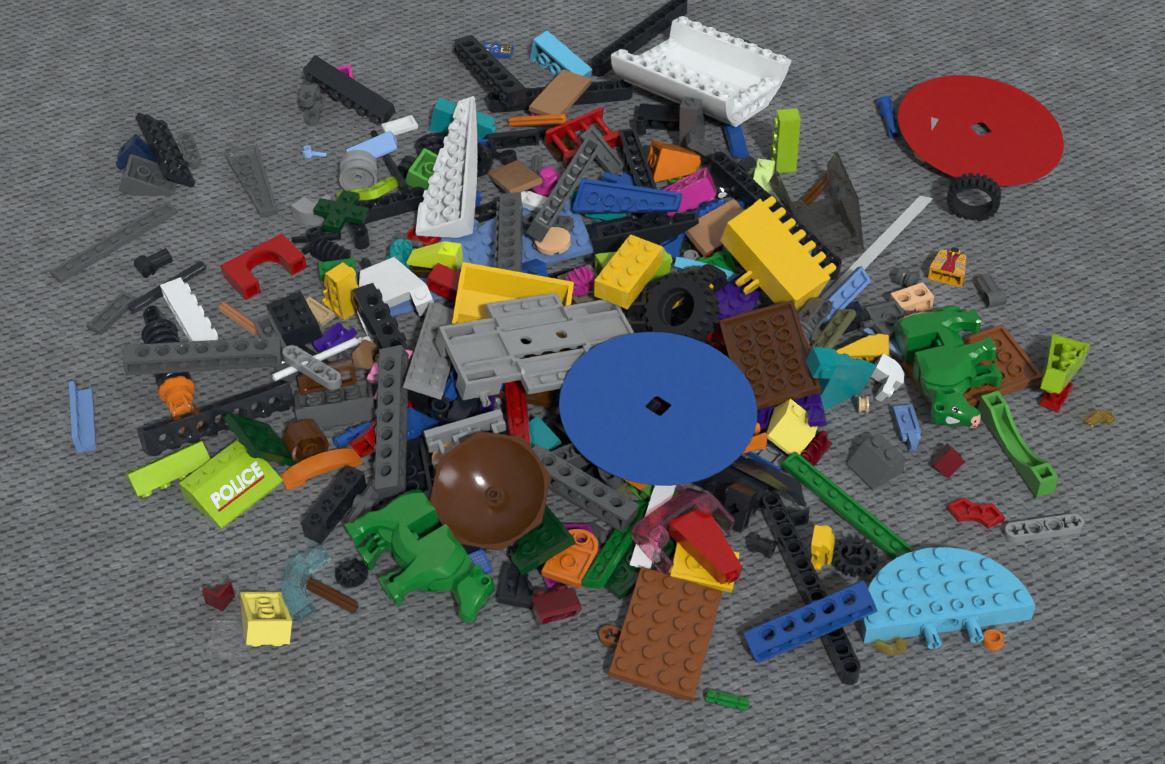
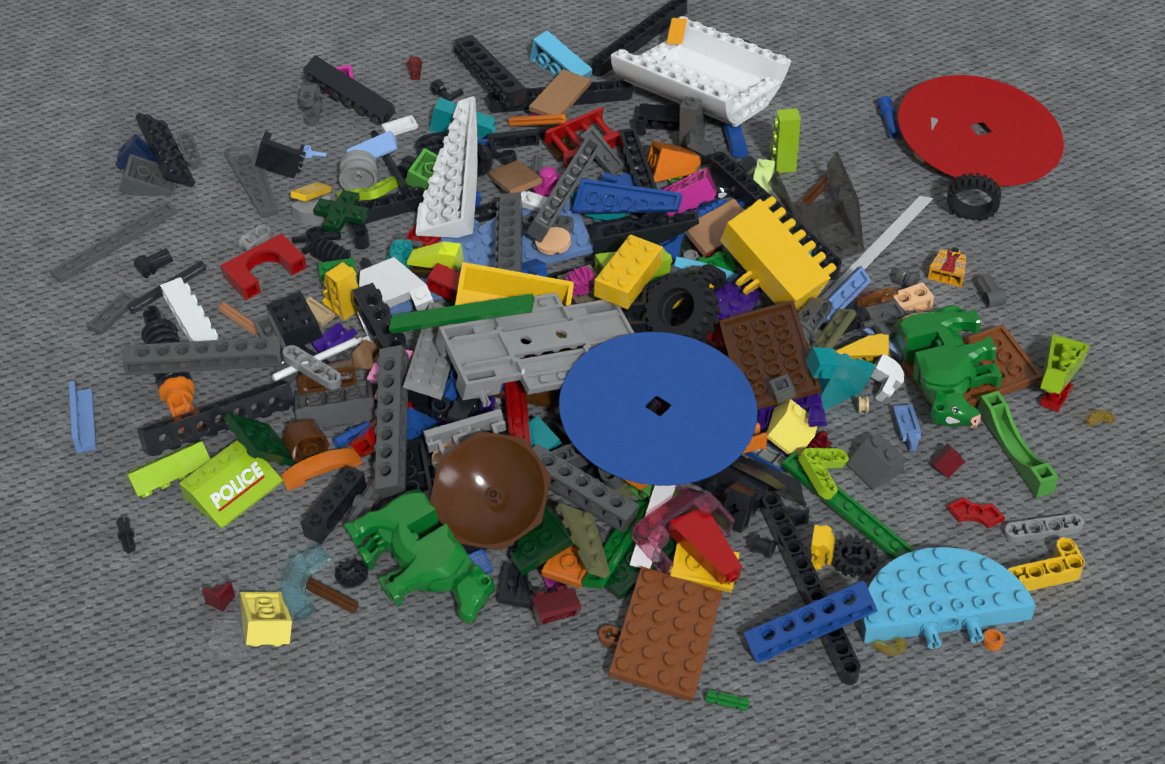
tile [482,42,514,59] -> none
none -> black axle [116,517,135,554]
none -> light grey piece [238,224,273,251]
none -> black panel [255,131,306,178]
none -> yellow tile [290,182,332,202]
none -> green tile [389,294,535,334]
none -> clear red cone [407,56,423,80]
none -> black plate [431,79,464,101]
none -> olive wing [555,503,610,579]
none -> light orange sticker [667,18,687,44]
none -> dark grey slope [769,374,796,404]
none -> lime beam [798,448,849,500]
none -> clear orange wing [857,287,899,307]
none -> yellow beam [1008,537,1085,591]

